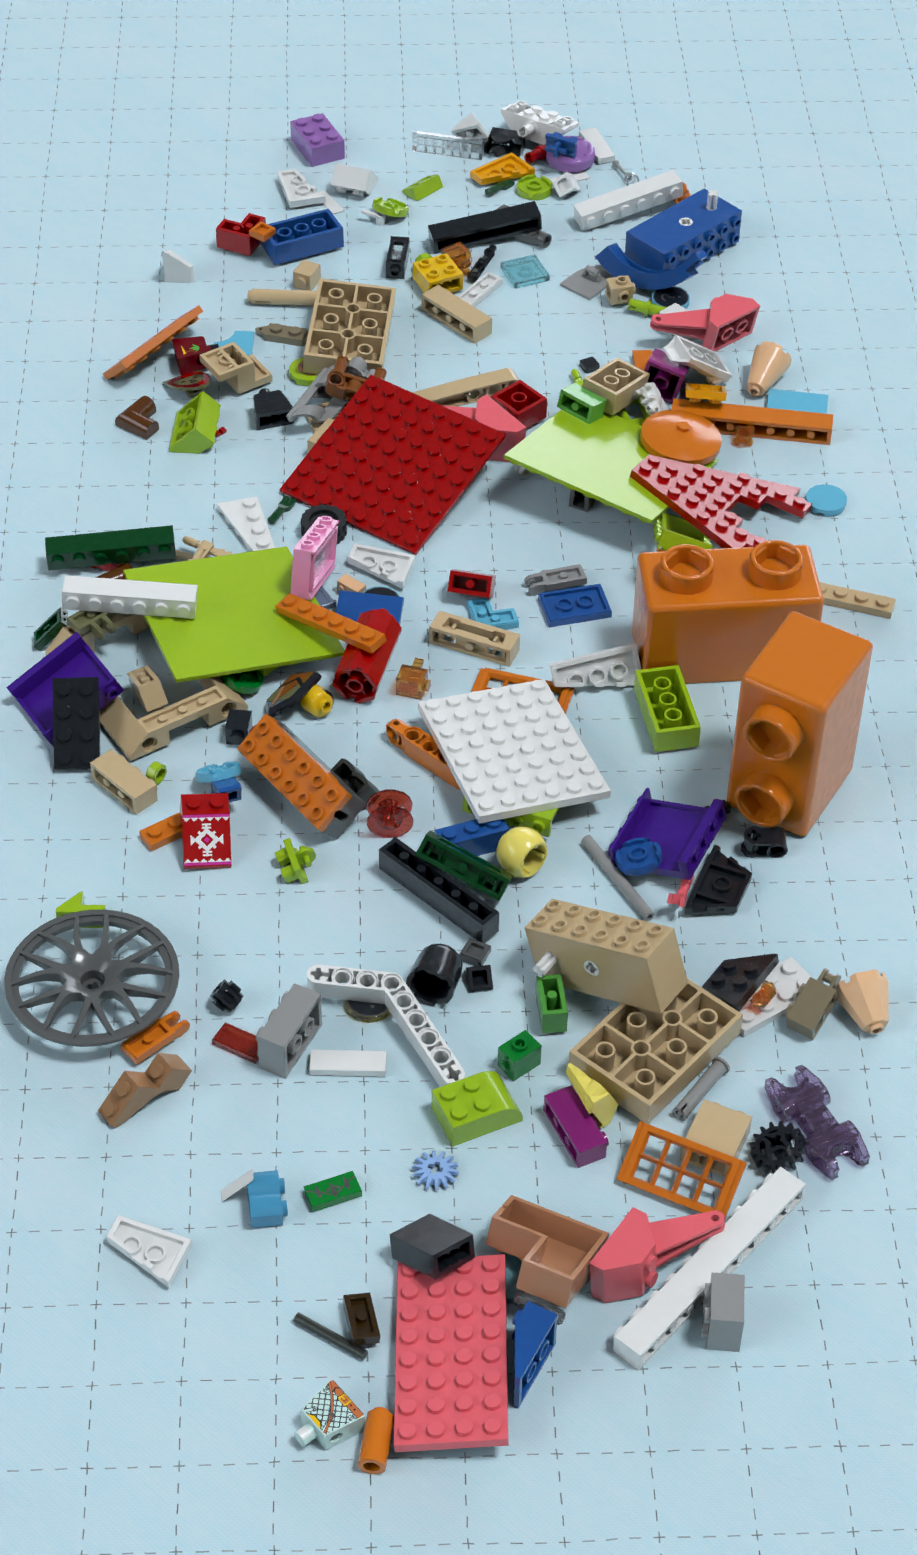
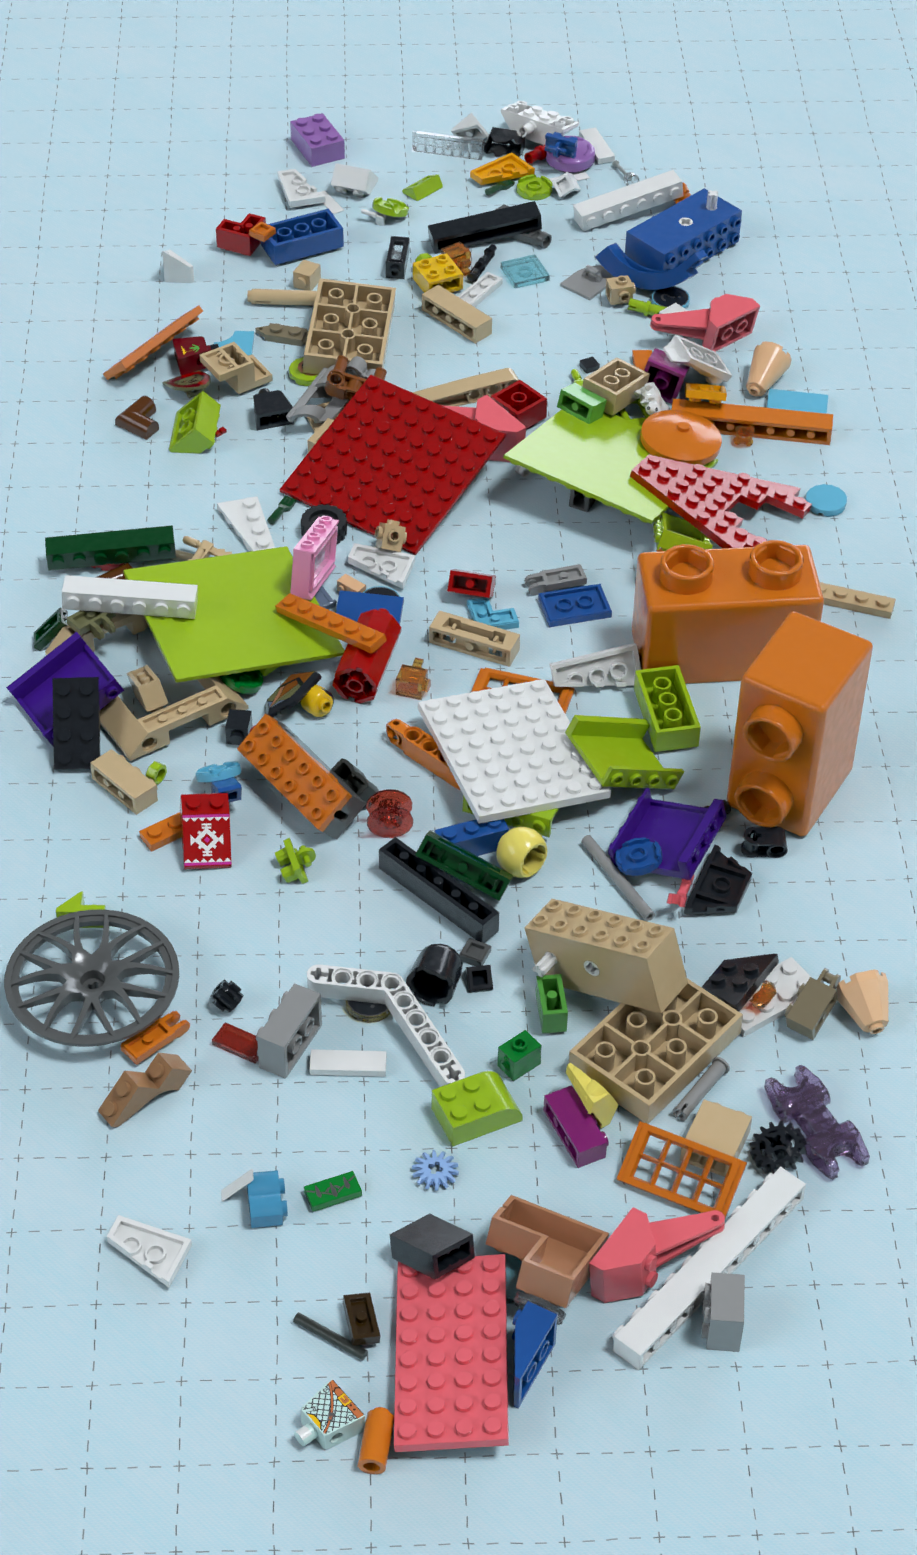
none -> tan brick [375,519,407,552]
none -> lime panel [565,715,684,789]

